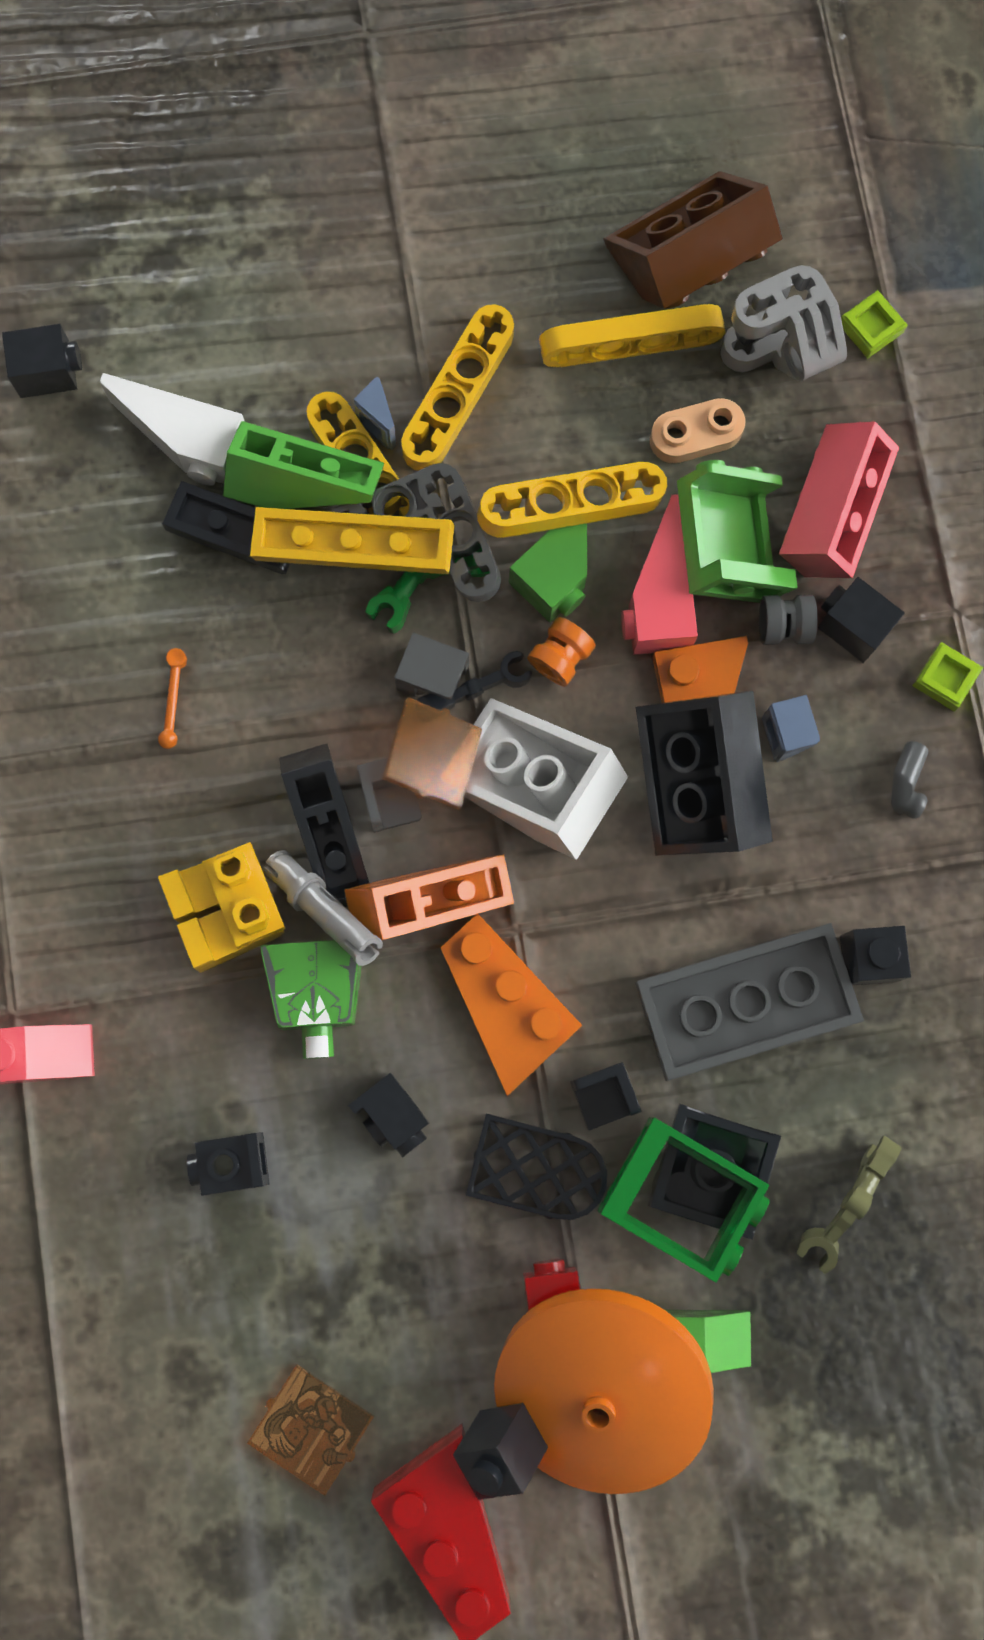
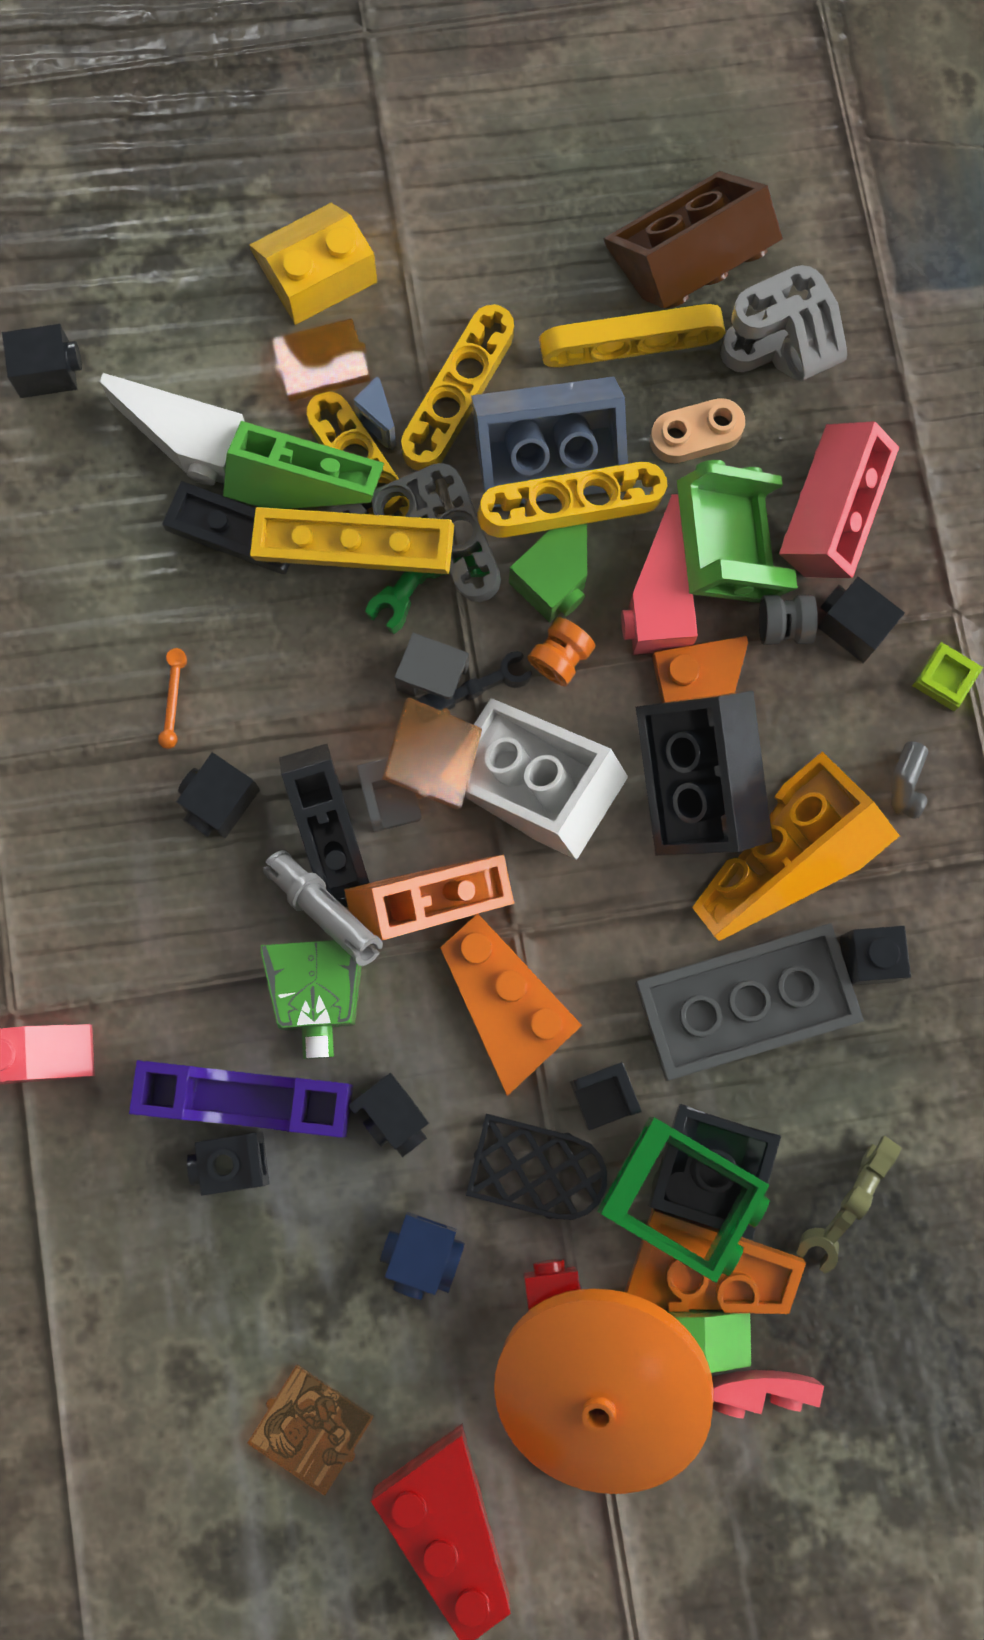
yellow hips [158,842,286,973] -> none
black brick [453,1403,548,1500] -> none
sand blue slope [762,695,820,762] -> none
lime tile [841,290,908,359] -> none
none -> dark purple arch [129,1060,353,1138]
none -> black brick [176,752,260,838]
none -> yellow slope [249,202,377,325]
none -> clear orange piece [272,318,371,402]
none -> dark blue brick [380,1212,465,1300]
none -> sand blue slope [471,376,628,508]
none -> orange wing [625,1208,806,1314]
none -> light orange wedge [692,751,900,941]
none -> coral slope [712,1370,824,1419]

